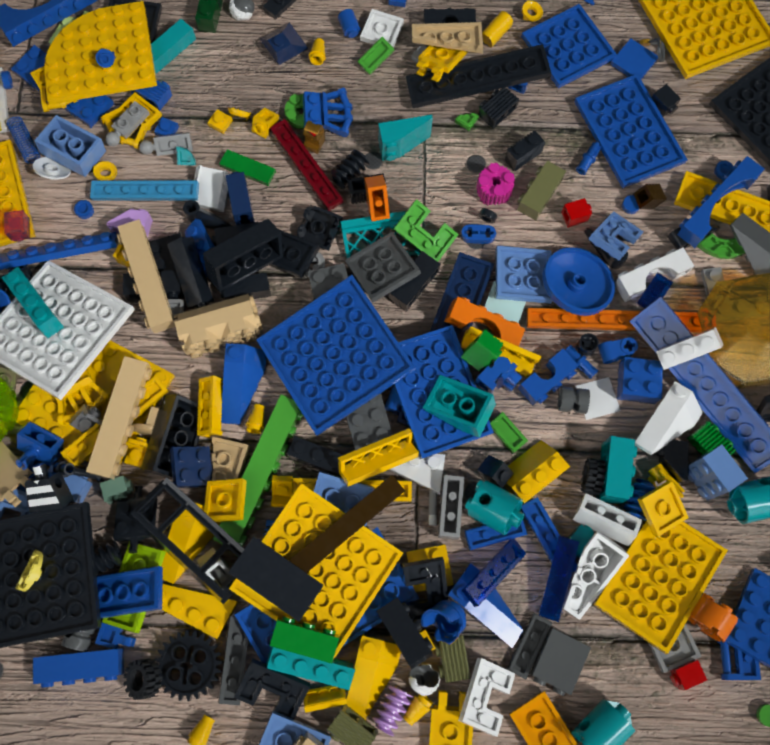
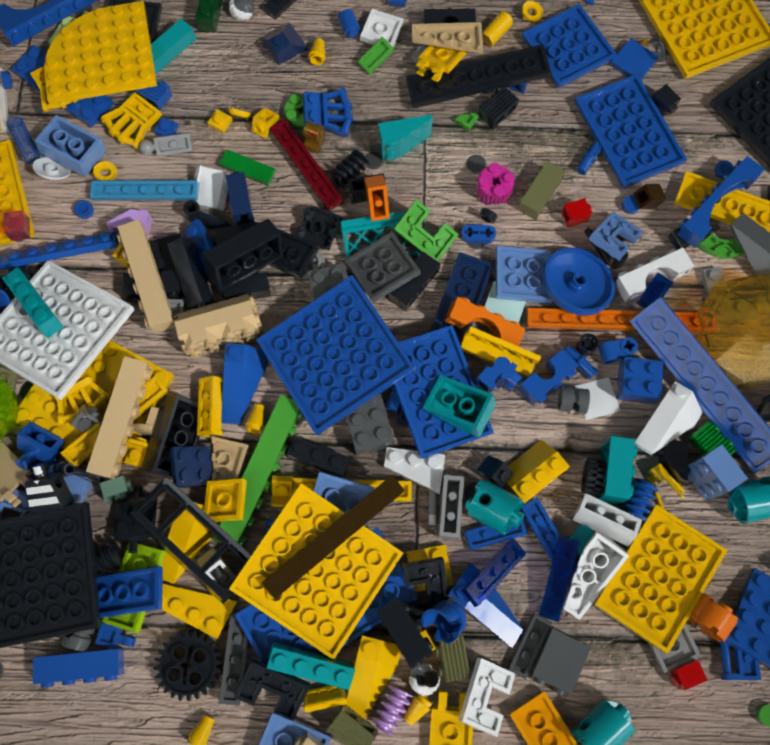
light yellow plate [15,550,43,592] -> none
blue plate [96,49,116,68] -> none
light grey plate [105,101,150,146] -> none
black tyre [124,658,162,700] -> none
teal tile [176,146,196,166] -> none
black tile [228,536,324,622] -> none
green brick [270,615,339,664] -> none
yellow fence [338,428,419,487] -> none
green brick [461,330,503,371] -> none
bright green tile [490,411,528,454] -> none
black brick [505,131,545,171] -> none
yellow plate [637,481,689,536] -> none
white brick [656,327,724,370] -> none

